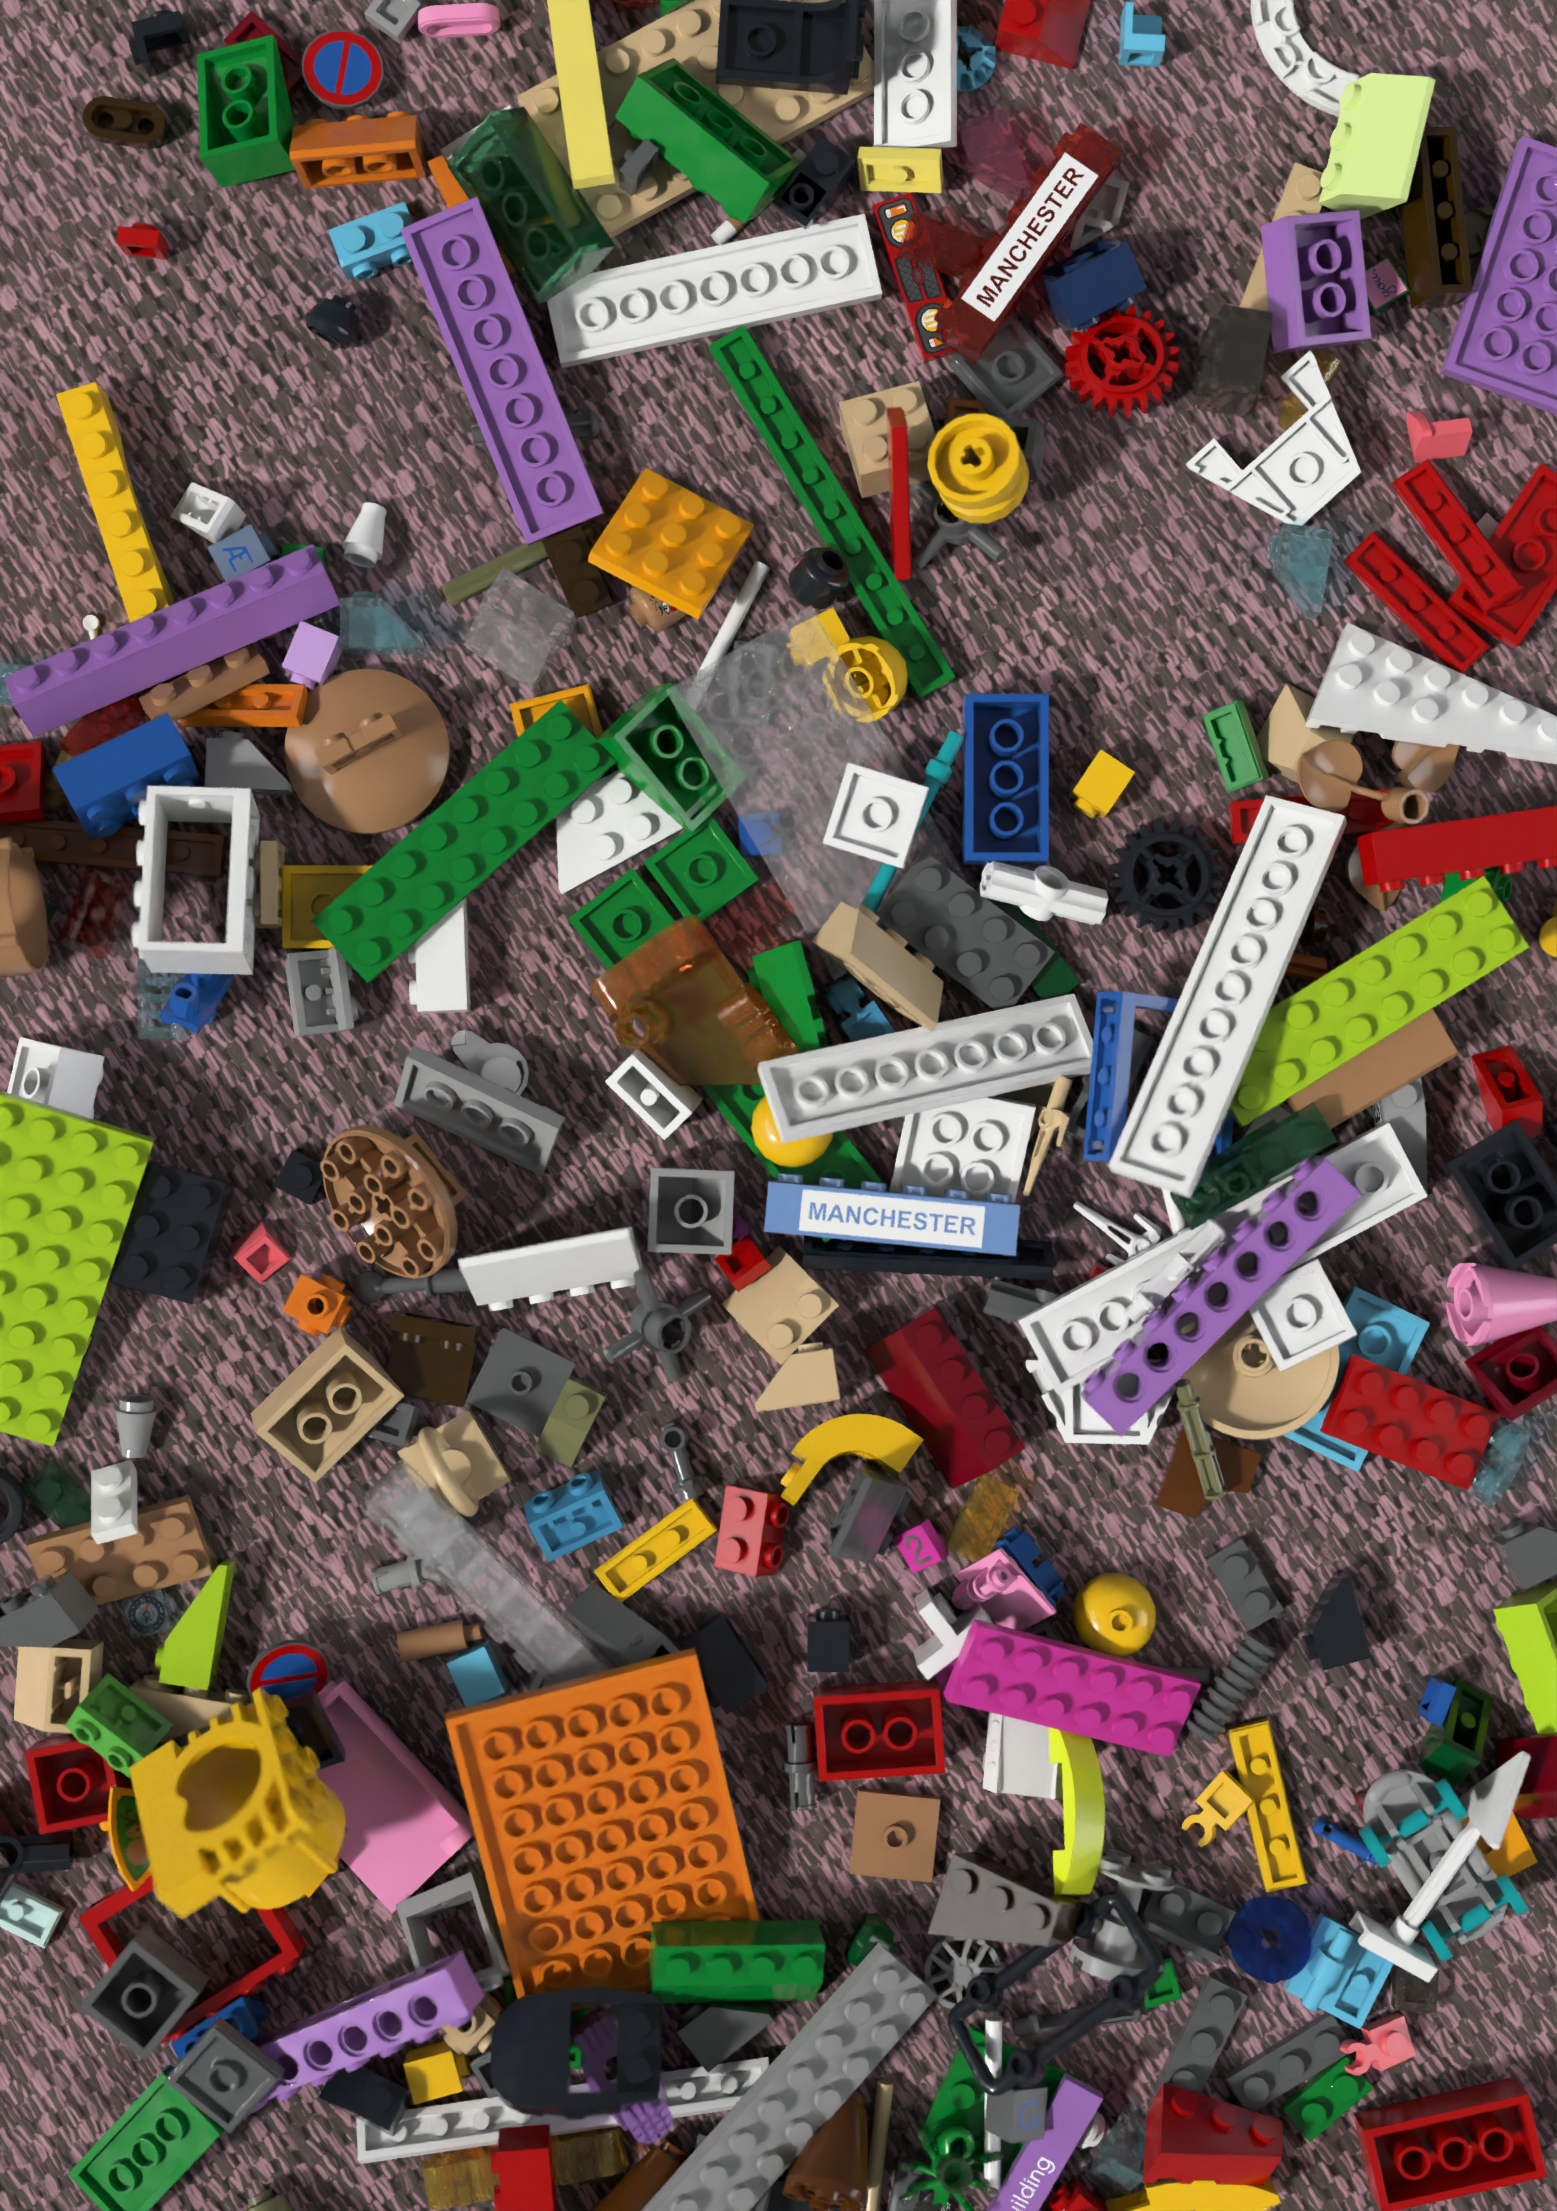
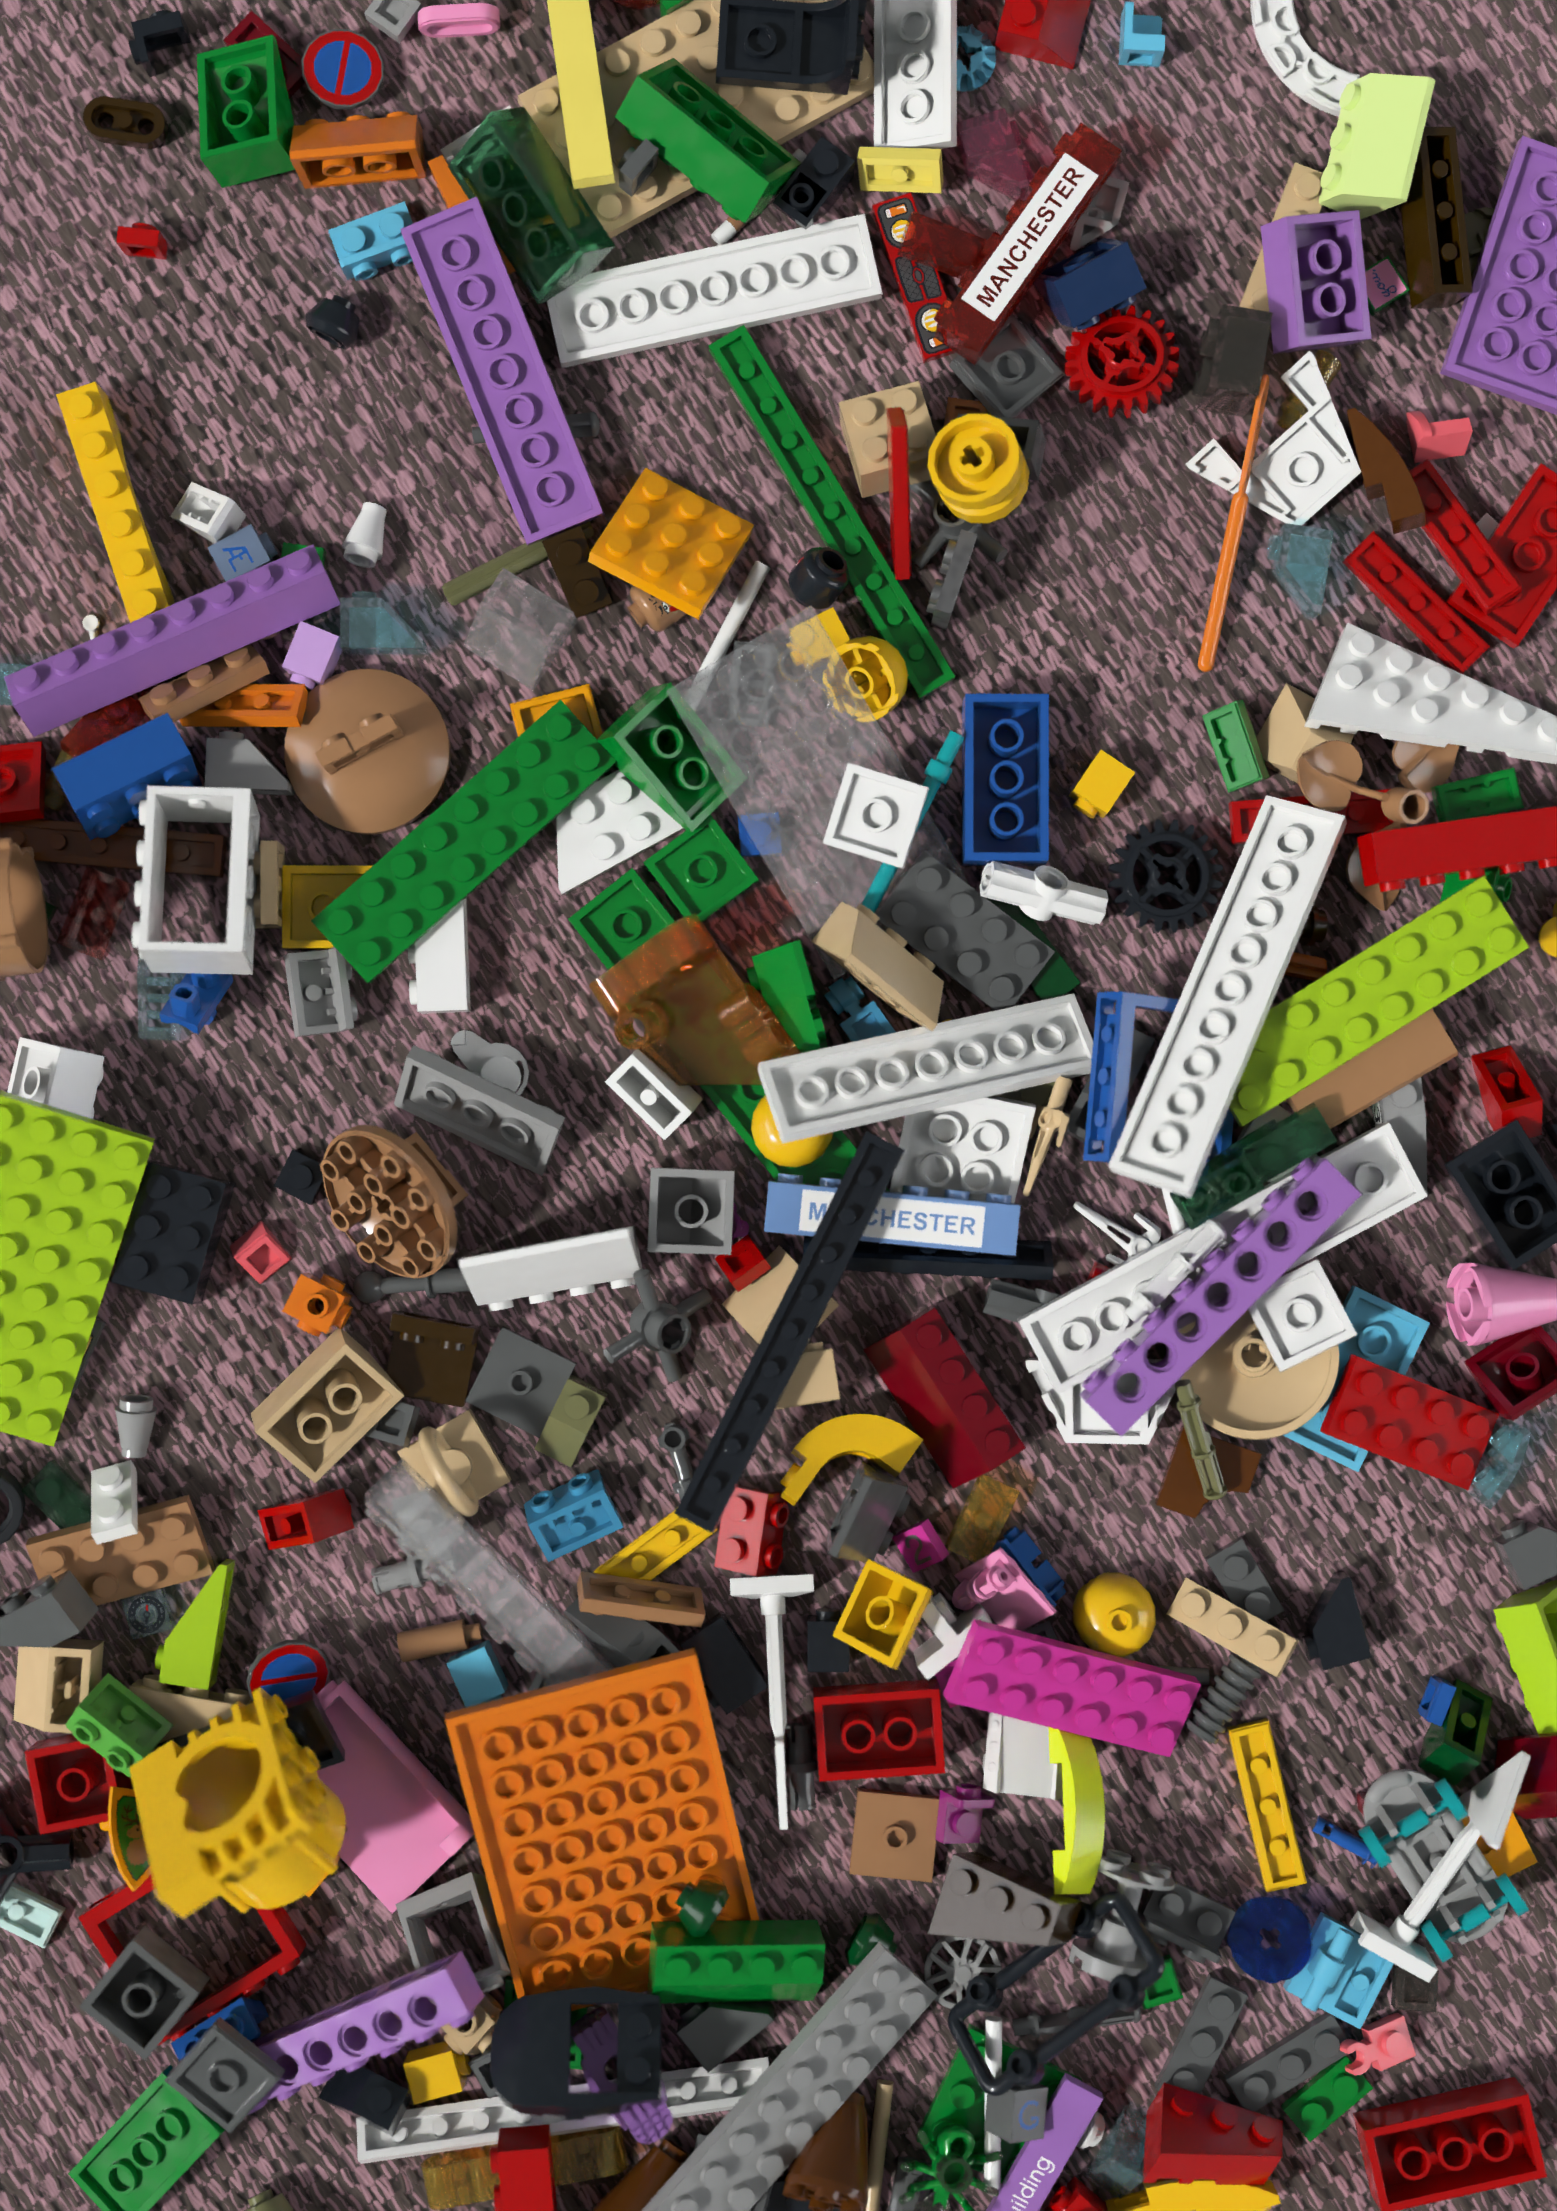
yellow plate [1182,1770,1256,1847] -> none
none -> red slope [257,1488,355,1550]
none -> medium nougat plate [577,1571,706,1627]
none -> black plate [674,1131,905,1533]
none -> dark green cone [675,1879,729,1937]
none -> white piece [730,1574,814,1830]
none -> yellow slope [832,1559,933,1670]
none -> flat silver plate [926,529,978,630]
none -> magenta bracket [935,1783,995,1844]
none -> tan plate [1167,1578,1299,1678]
none -> orange piece [1198,374,1269,672]
none -> reddish brown slope [1346,408,1427,534]
none -> green plate [1431,768,1524,823]

